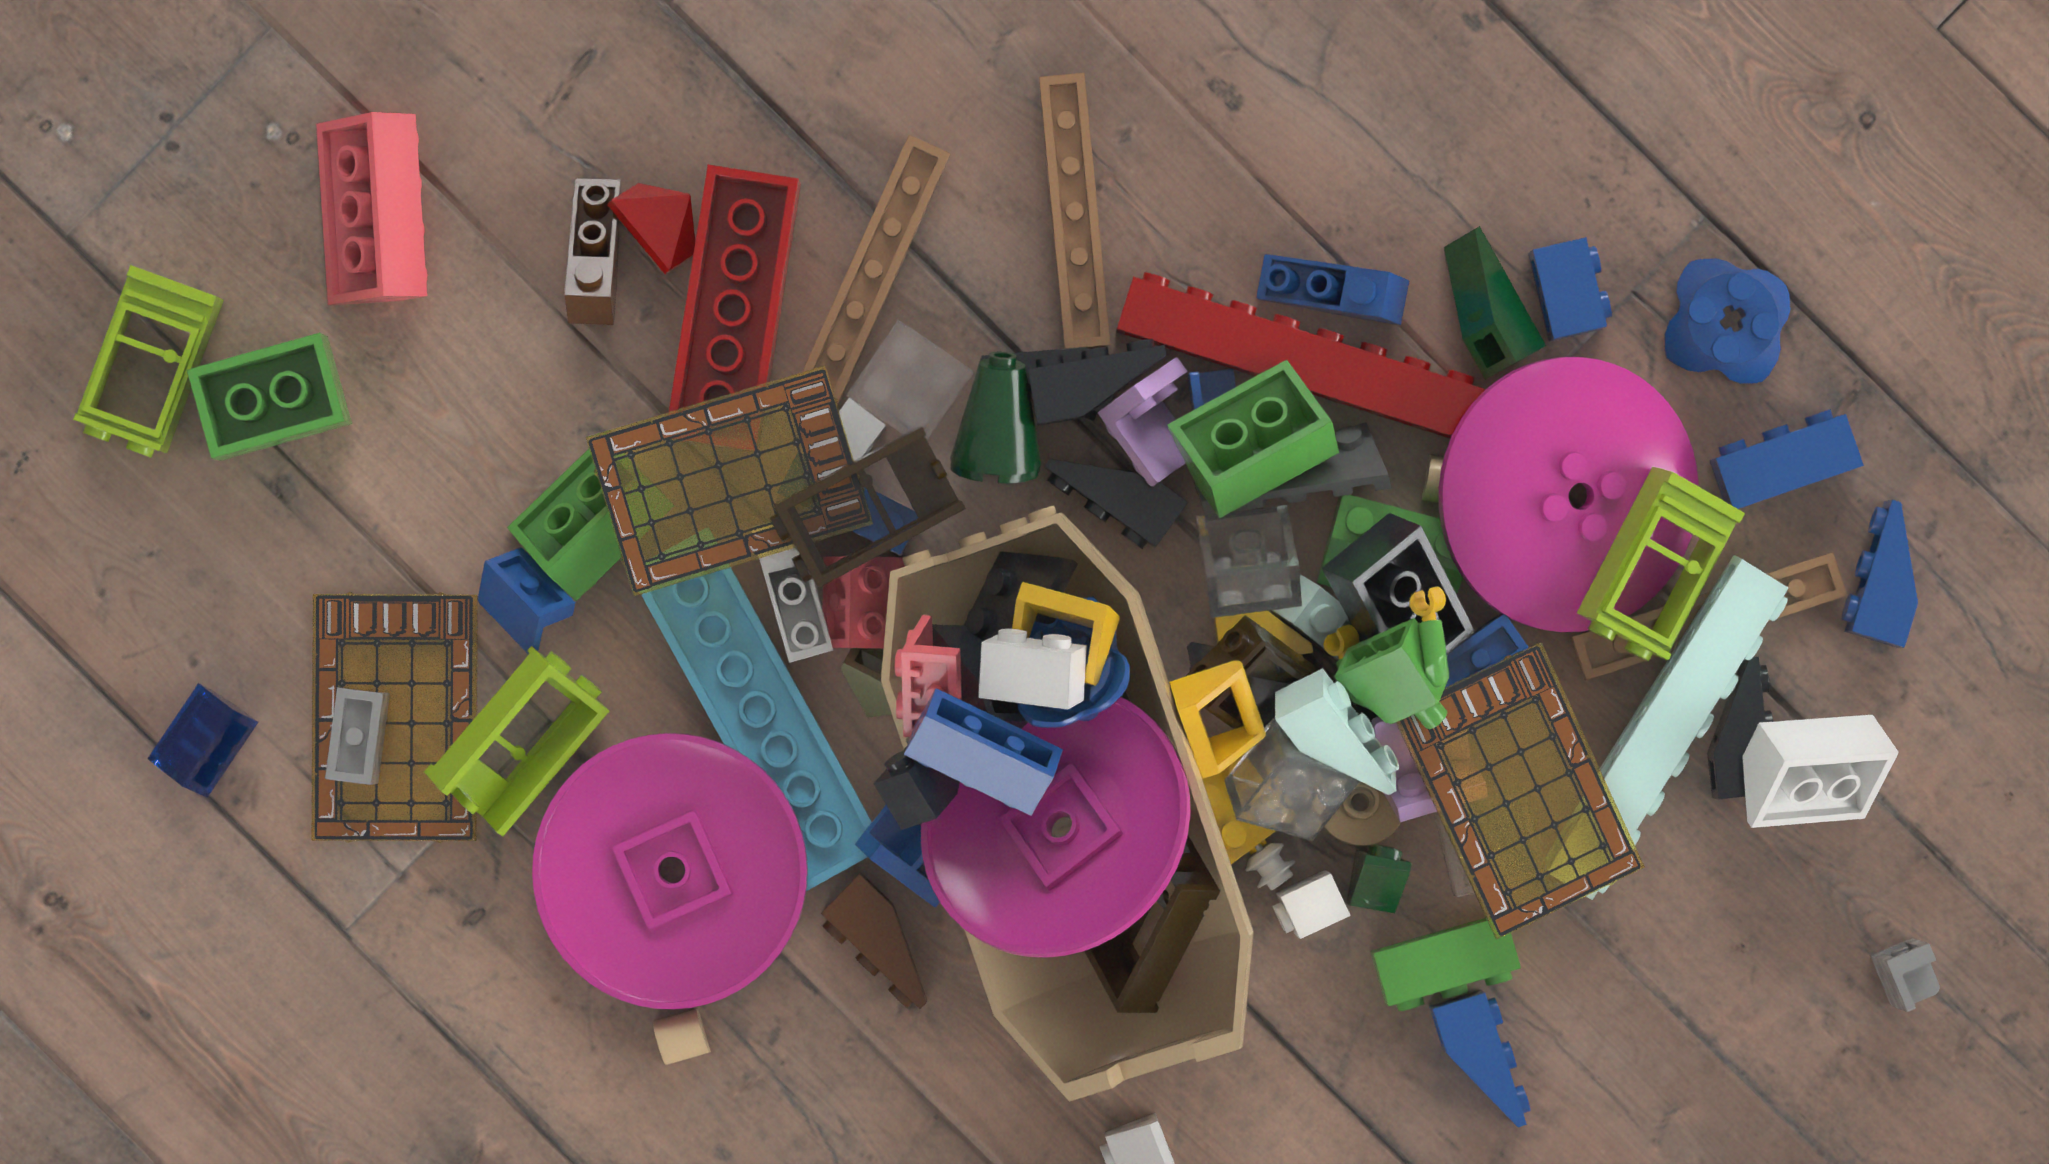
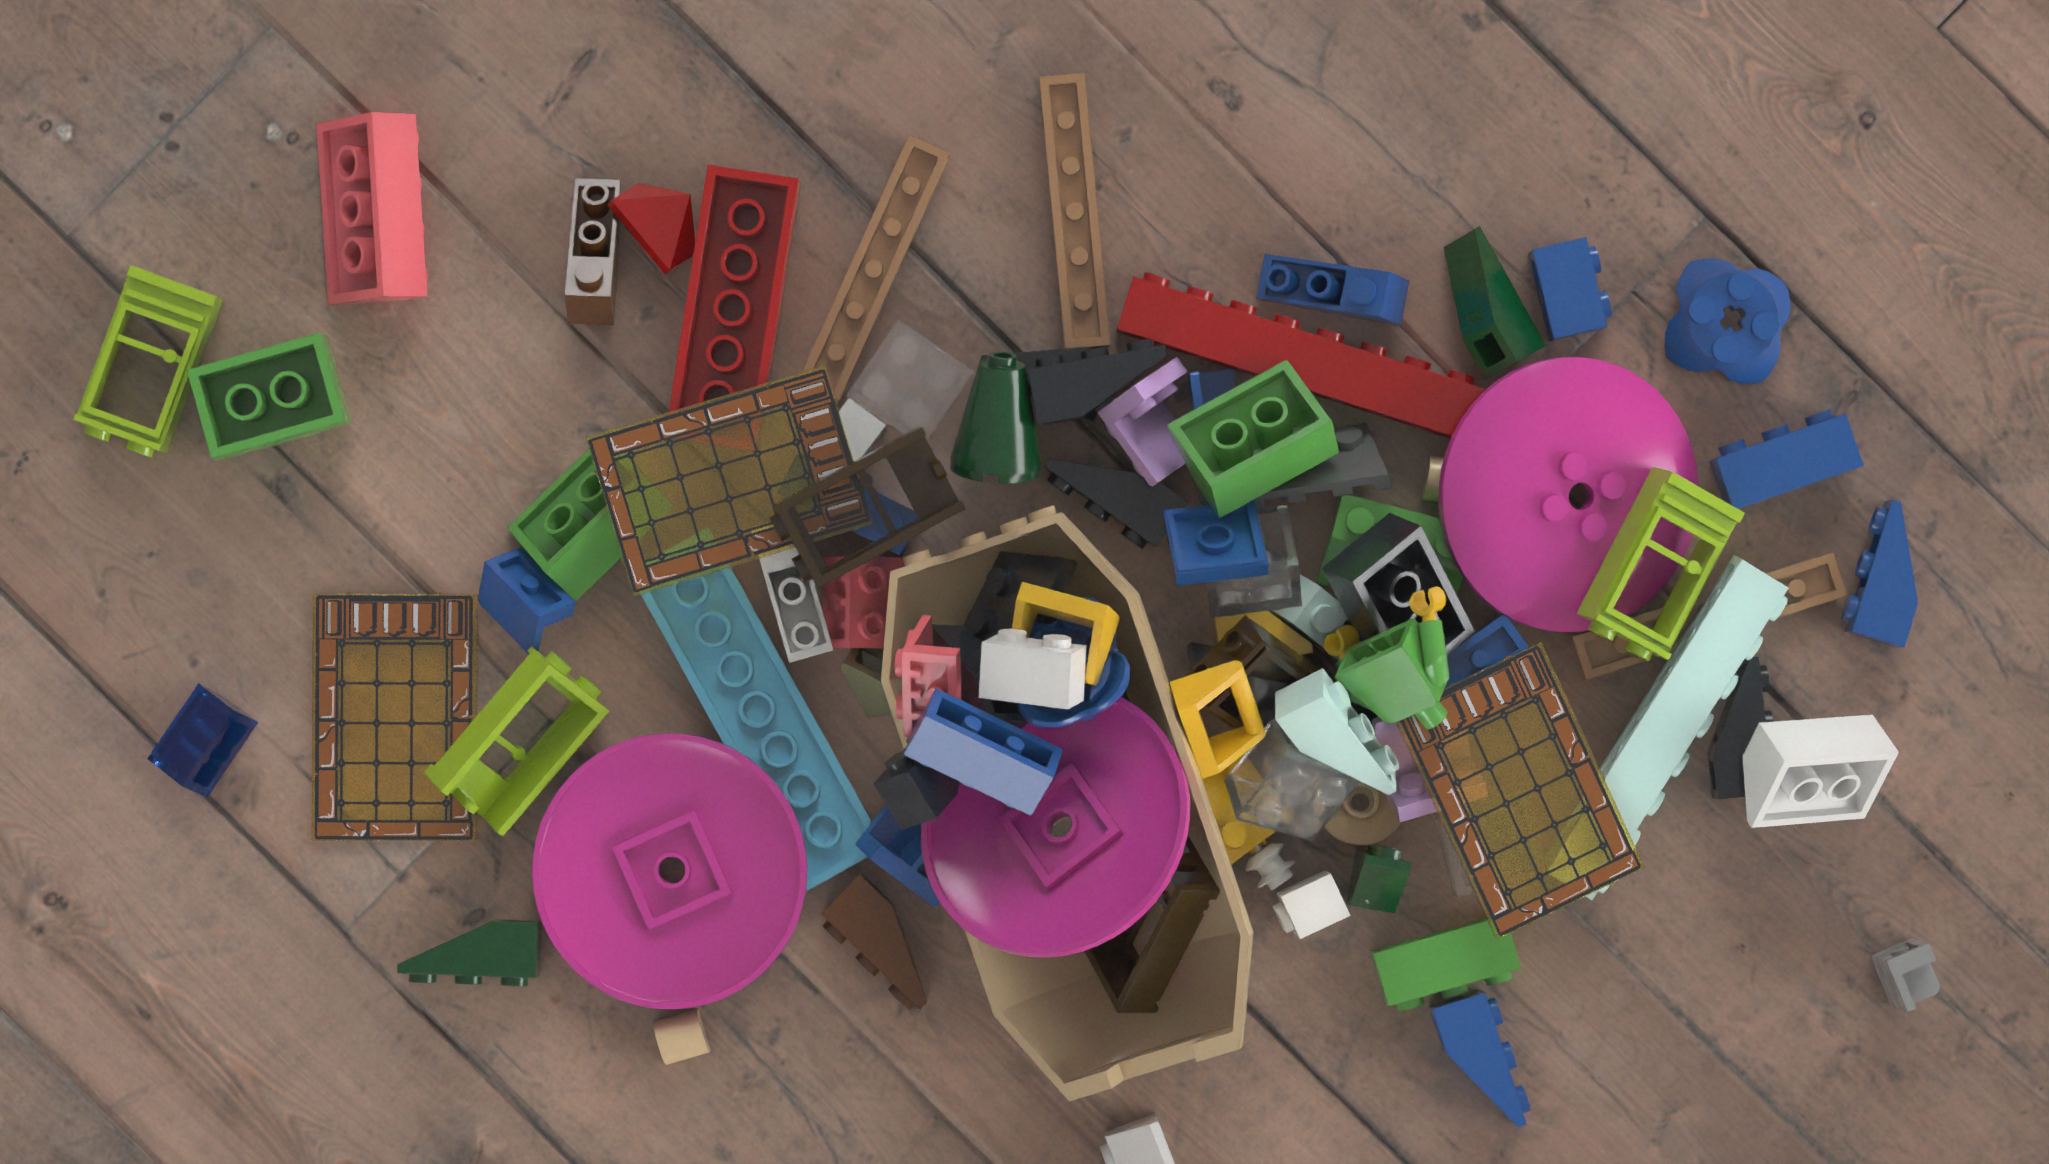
light grey panel [325,687,390,785] -> none
none -> dark green slope [397,919,542,986]
none -> blue tile [1163,500,1268,586]

